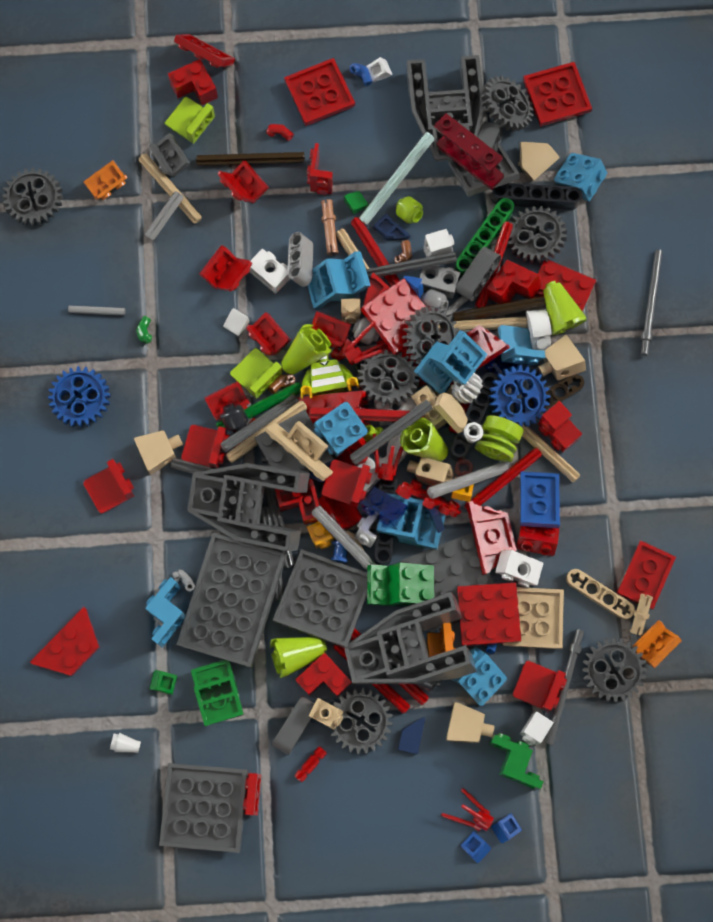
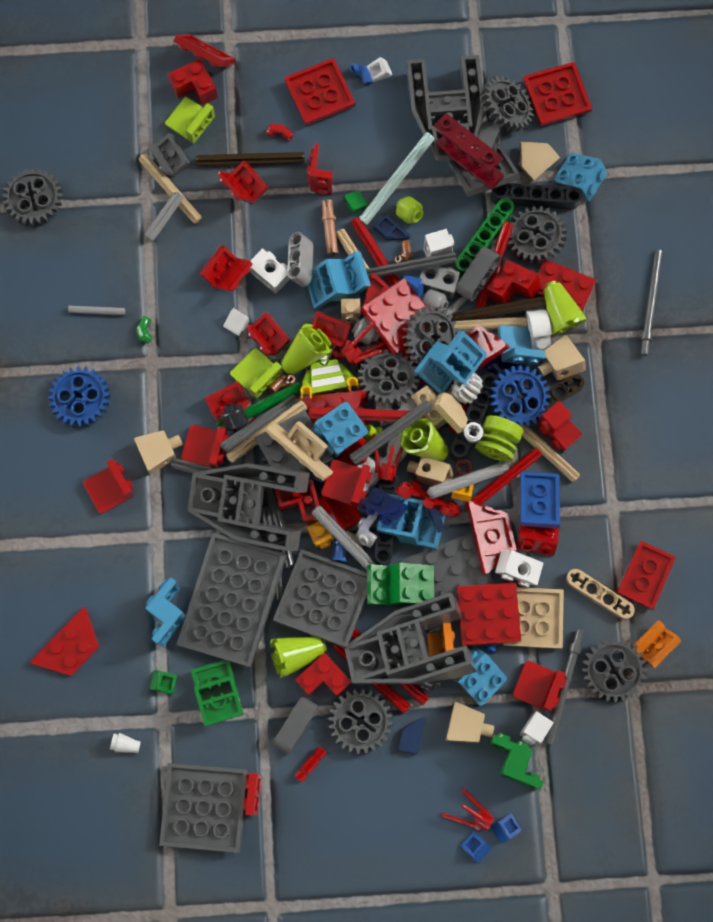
orange bracket [83,160,128,201] -> none
light grey arm [172,569,195,591] -> none
tan brick [309,698,343,729] -> none
tan pin [630,594,653,635] -> none

